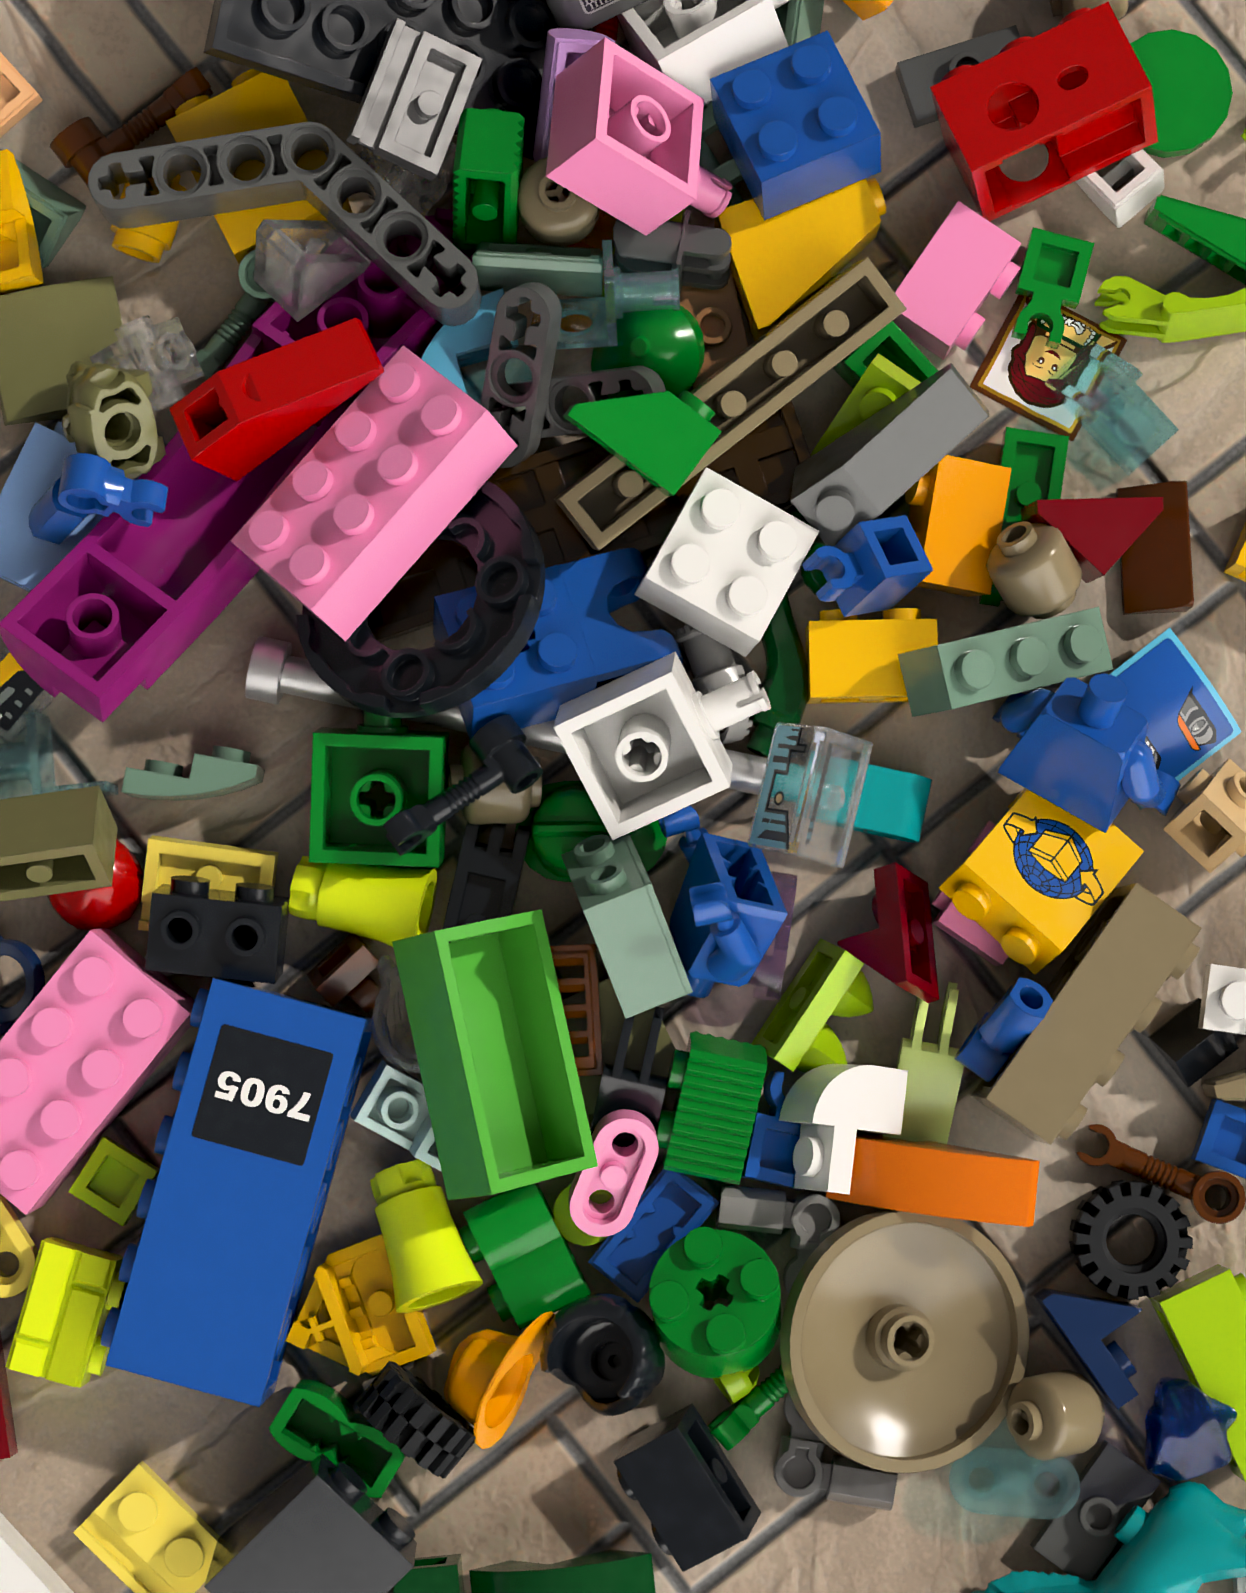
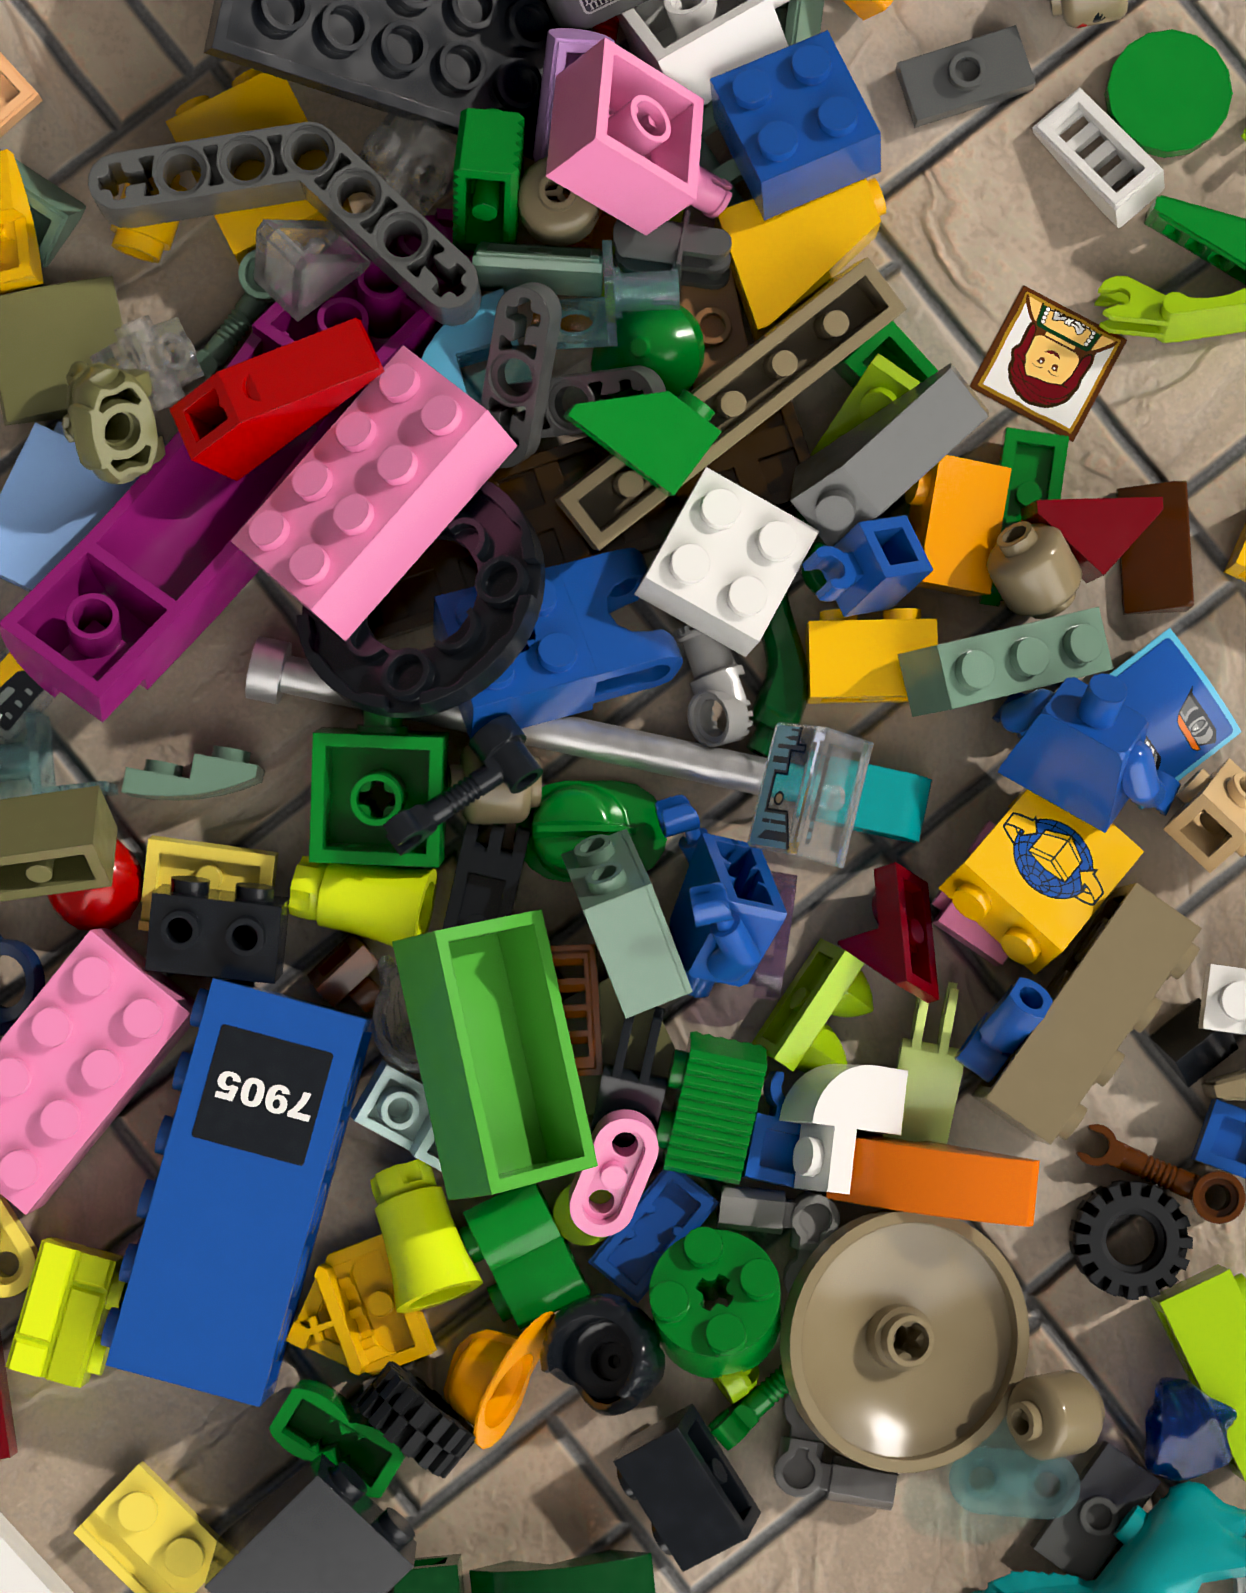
blue bar [28,453,168,545] -> none
reddish brown brick [50,67,213,188] -> none
lime plate [68,1136,160,1226] -> none
plate [346,18,482,181] -> none
white brick [553,651,771,841] -> none
bright pink brick [893,201,1021,360] -> none
red piece [930,2,1158,222] -> none
green plate [1011,227,1094,349] -> none
dark blue slope [1034,1288,1143,1409] -> none
clear light blue slope [1044,340,1179,476] -> none

